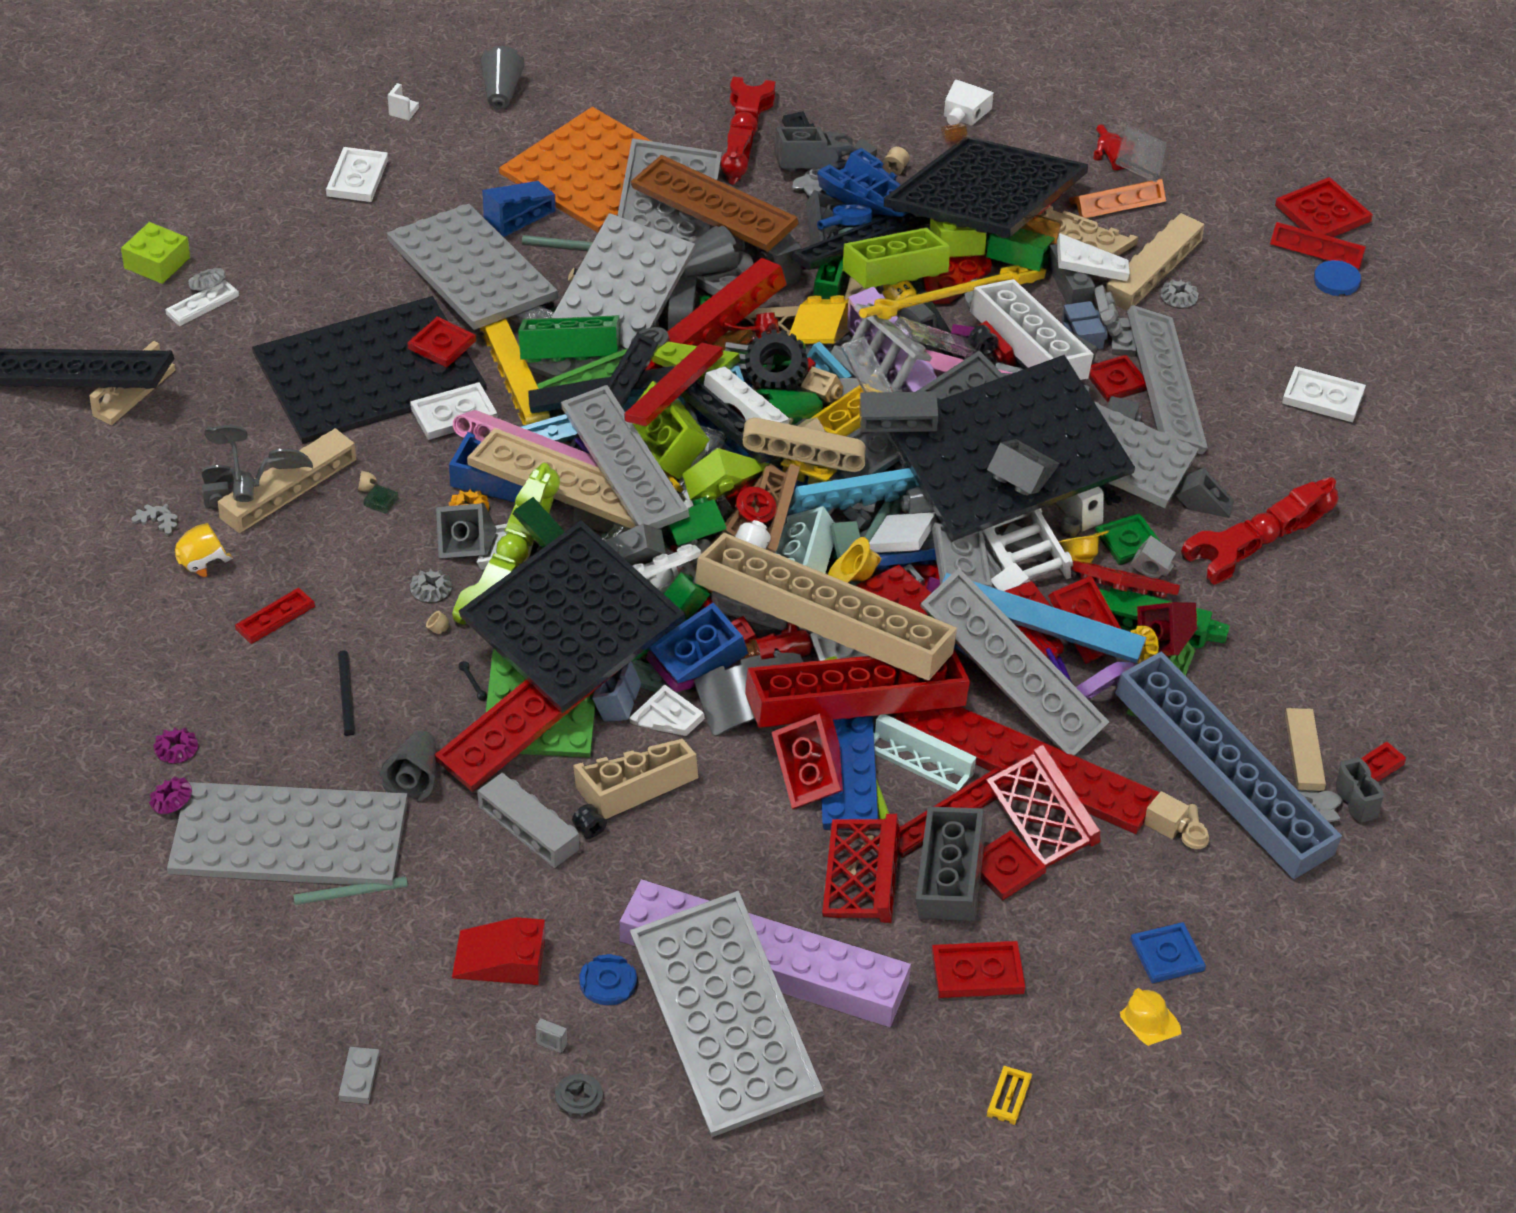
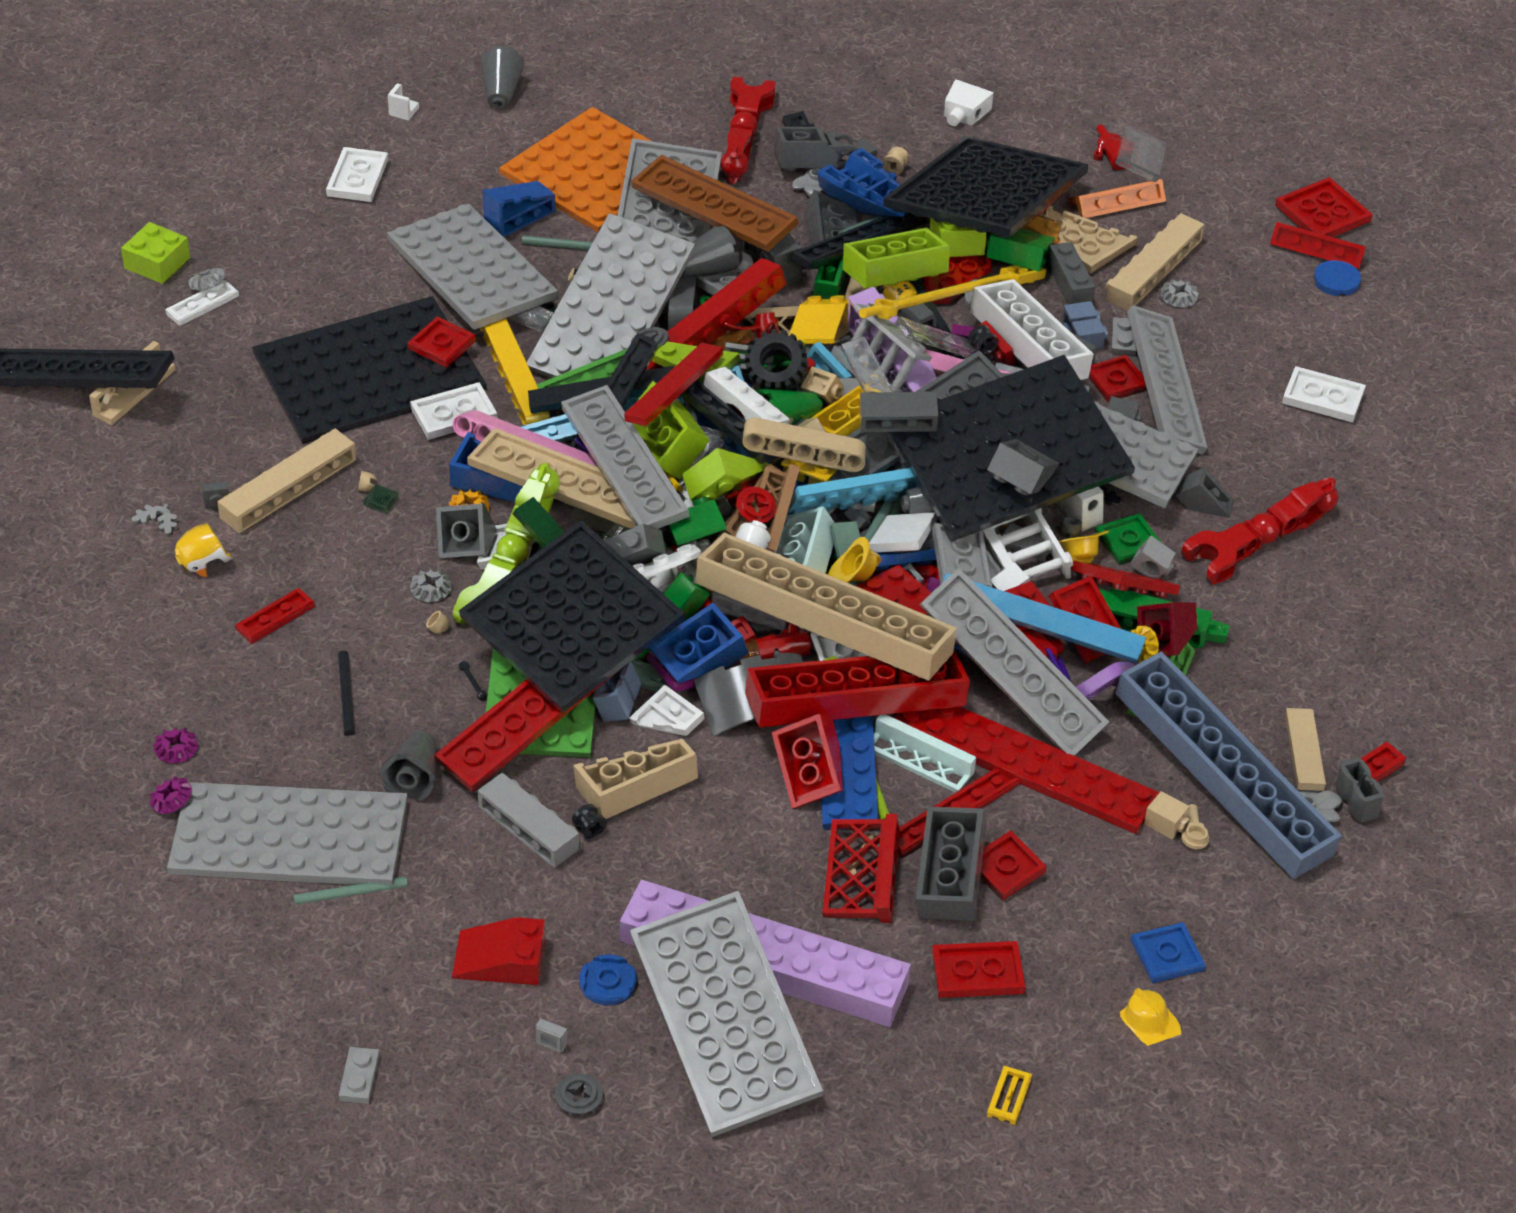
dark grey plant [202,425,313,502] -> none
green slope [518,315,620,363] -> none
blue piece [817,204,872,230] -> none
clear orange plate [941,123,967,141] -> none
fence [986,745,1101,867] -> none
white wing [1057,233,1130,281] -> none
light grey hinge [1095,285,1123,337] -> none

